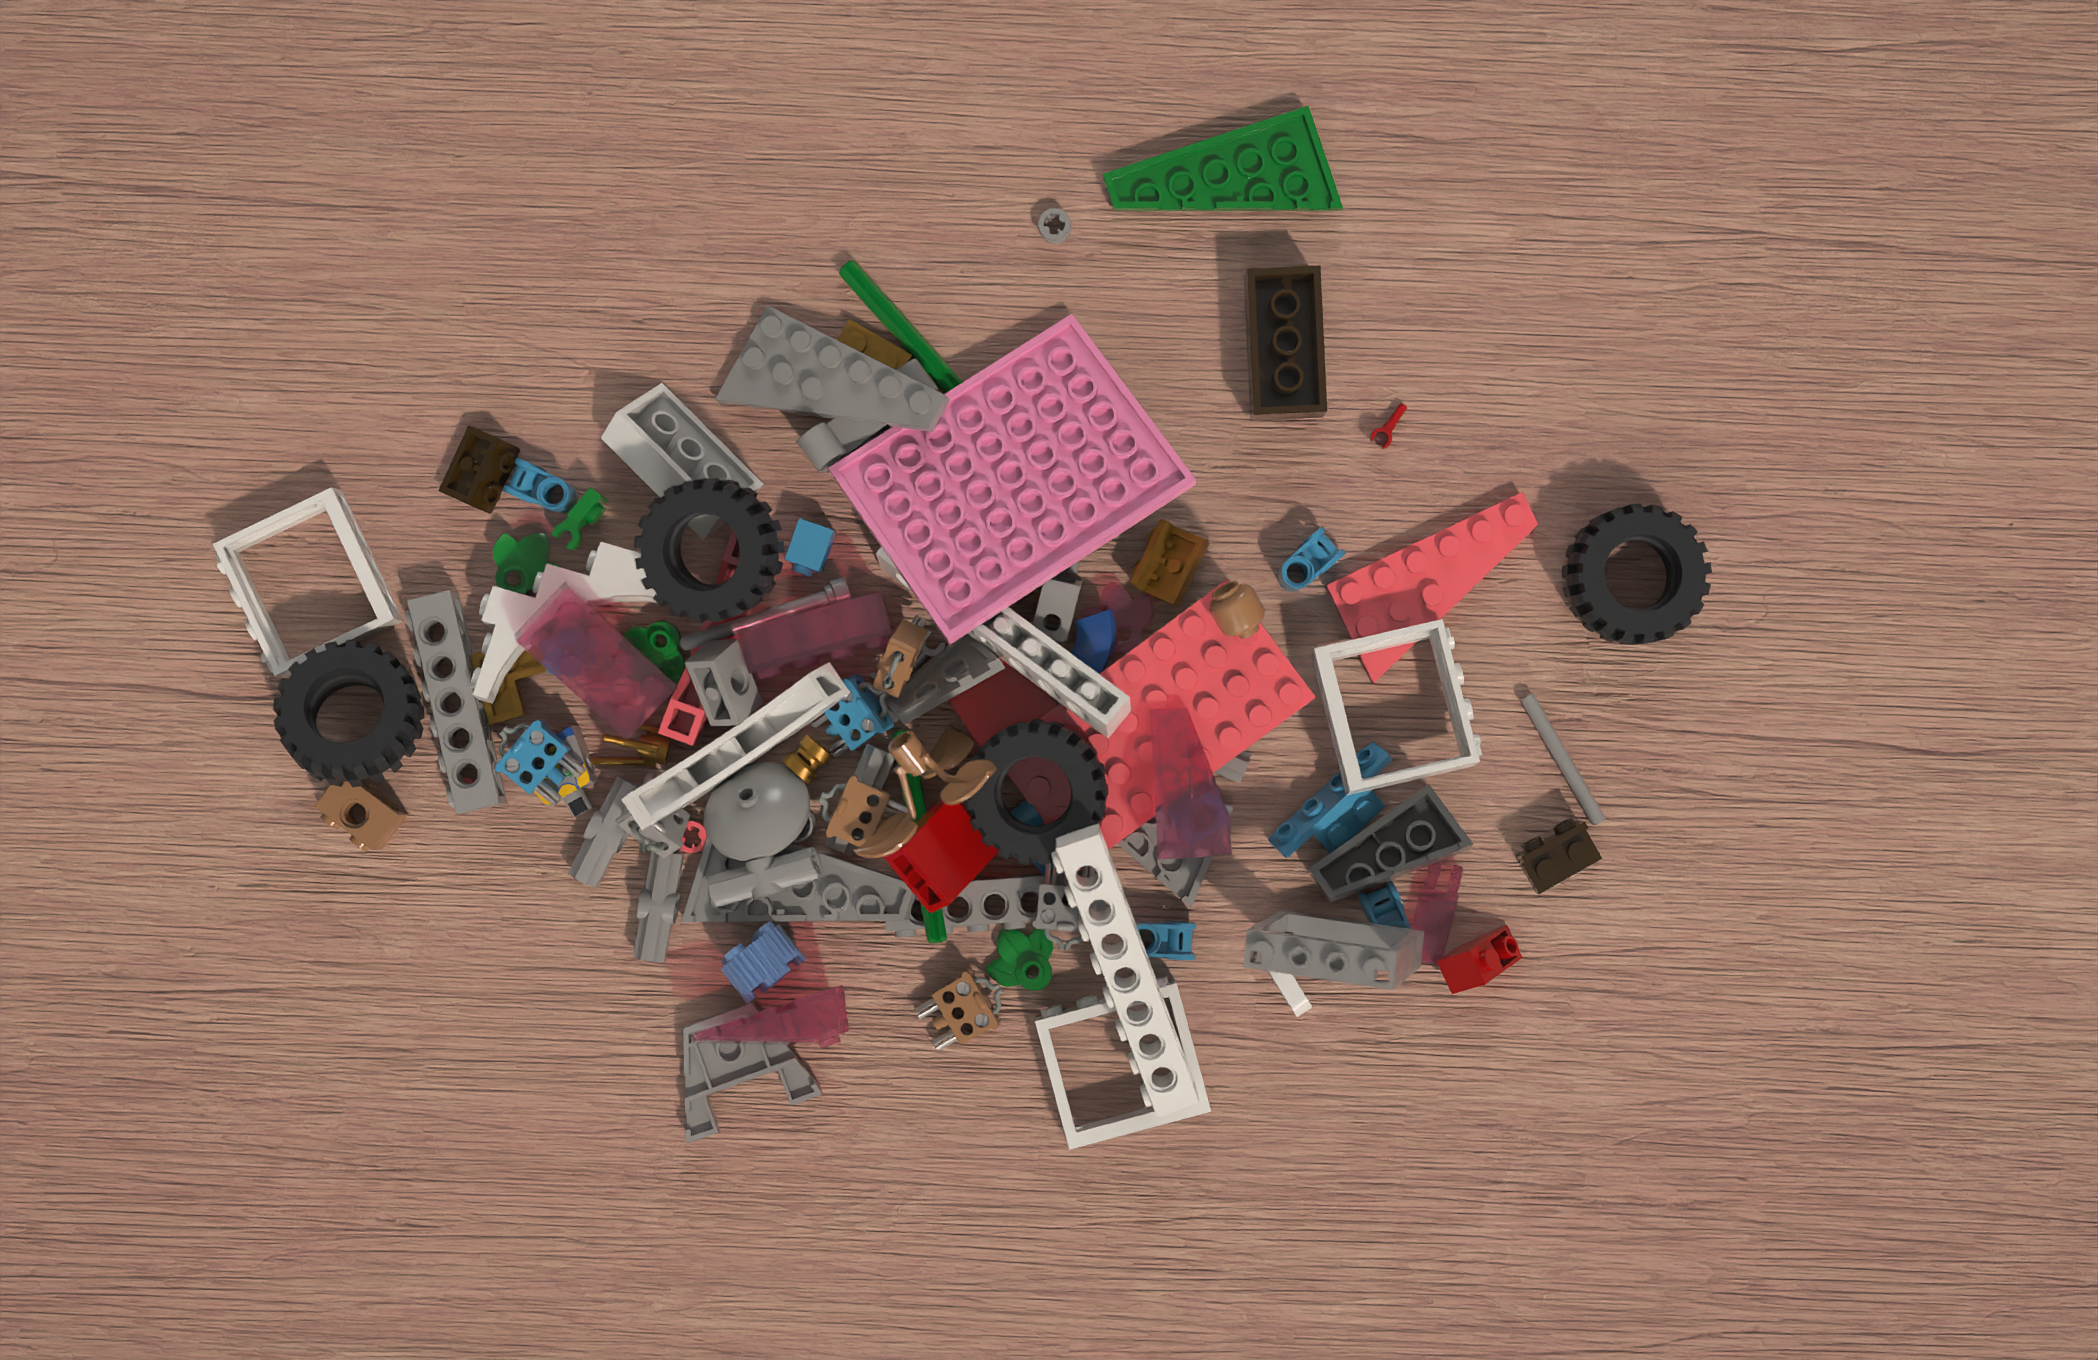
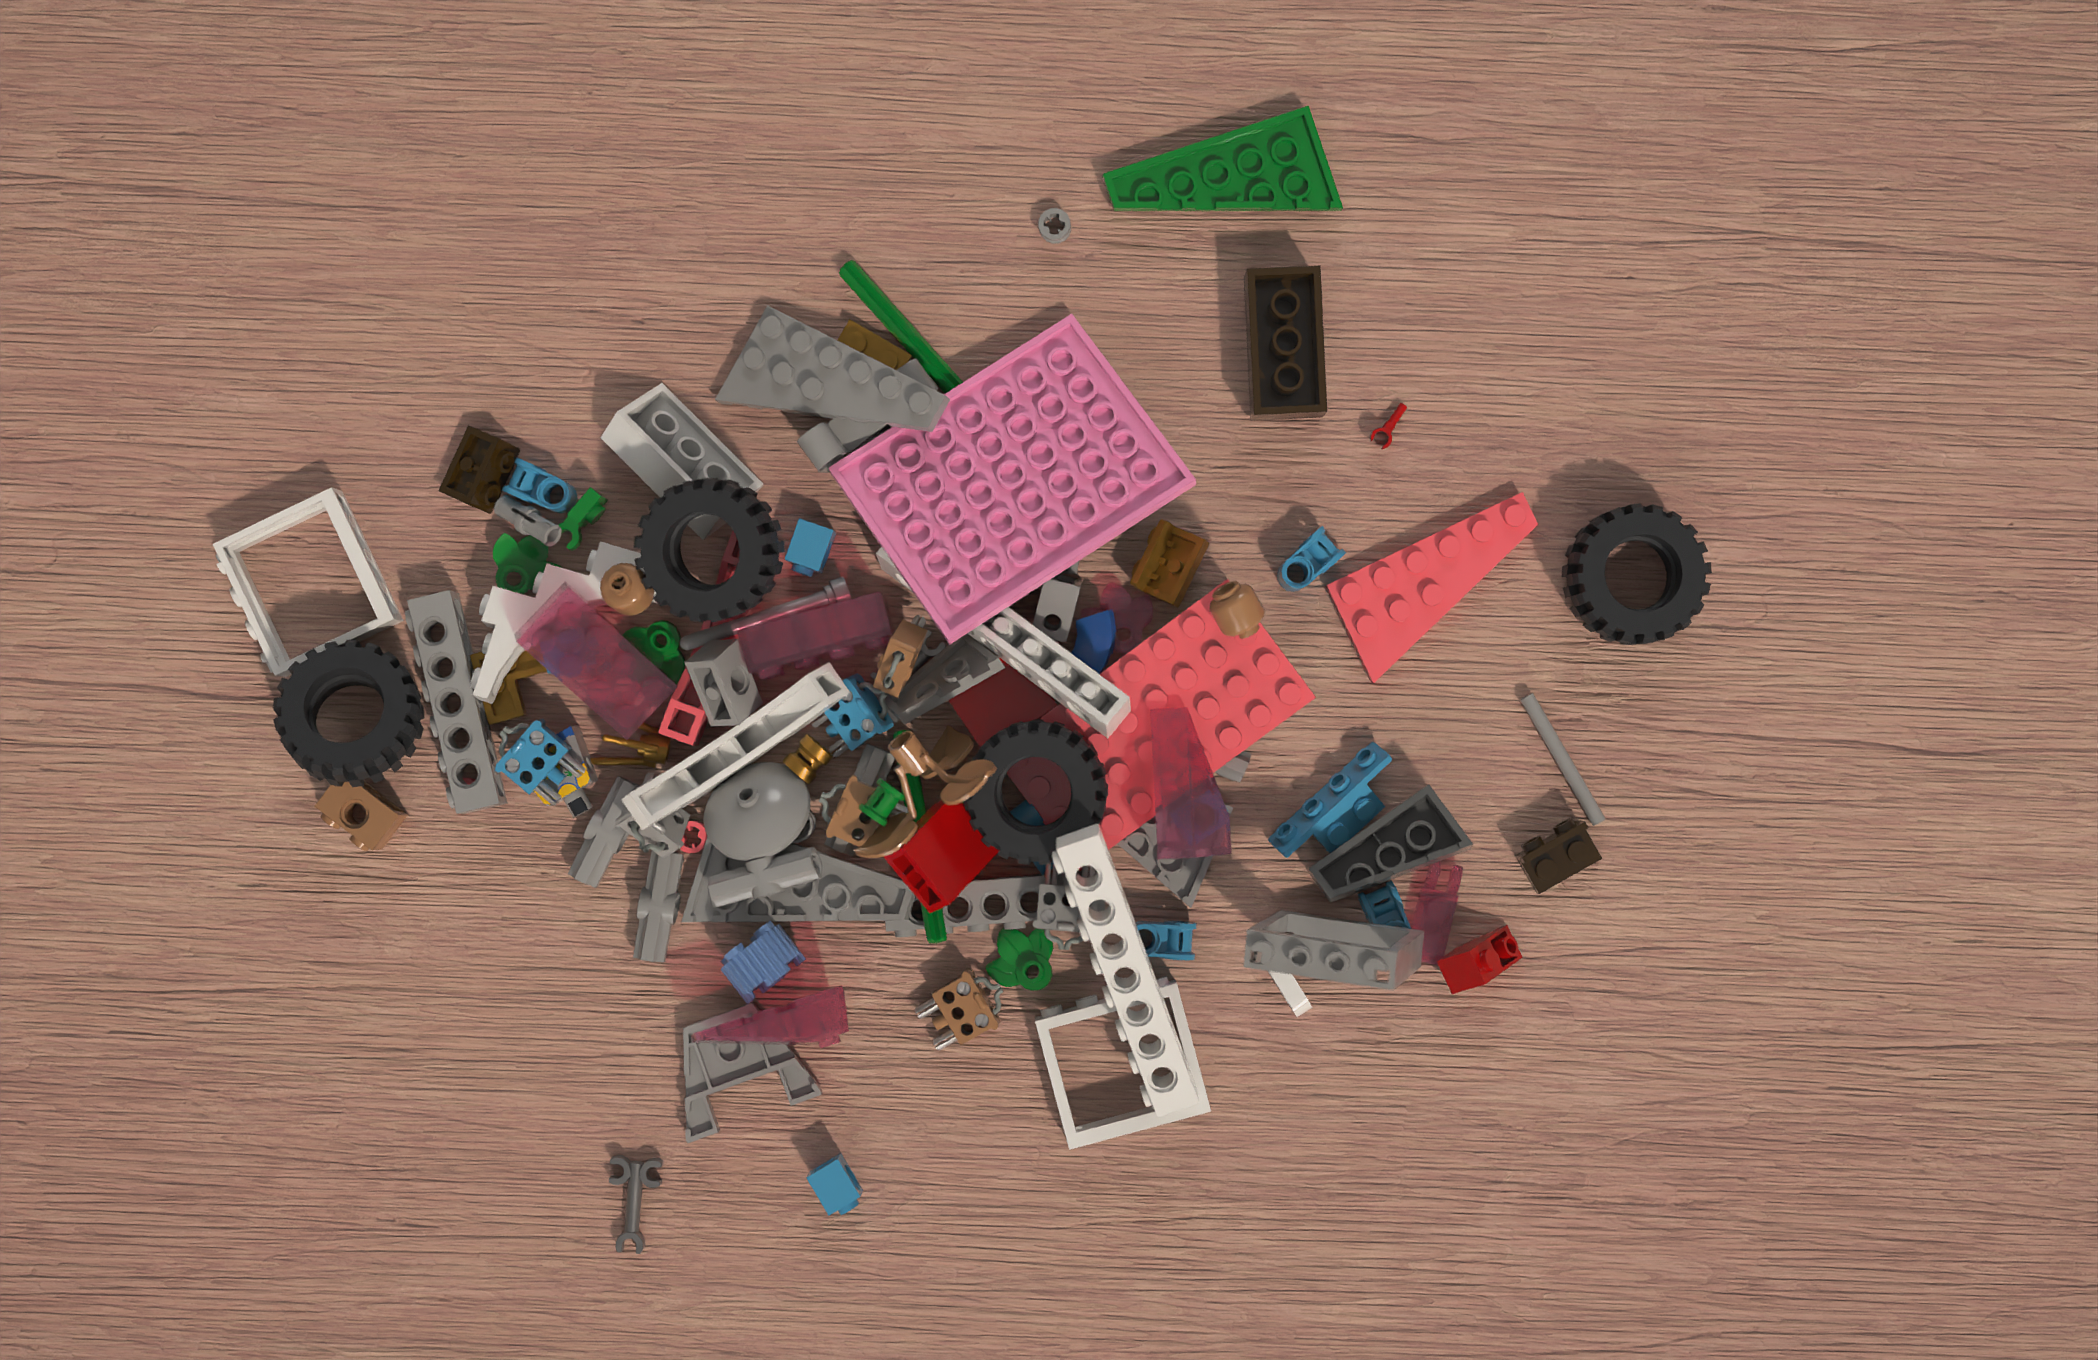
white window [1311,619,1482,796] -> none
none -> light grey pin [494,495,562,546]
none -> medium nougat head [600,563,654,615]
none -> flat silver bar [609,1155,664,1254]
none -> dark azure brick [806,1153,863,1215]
none -> green bush [858,777,905,827]

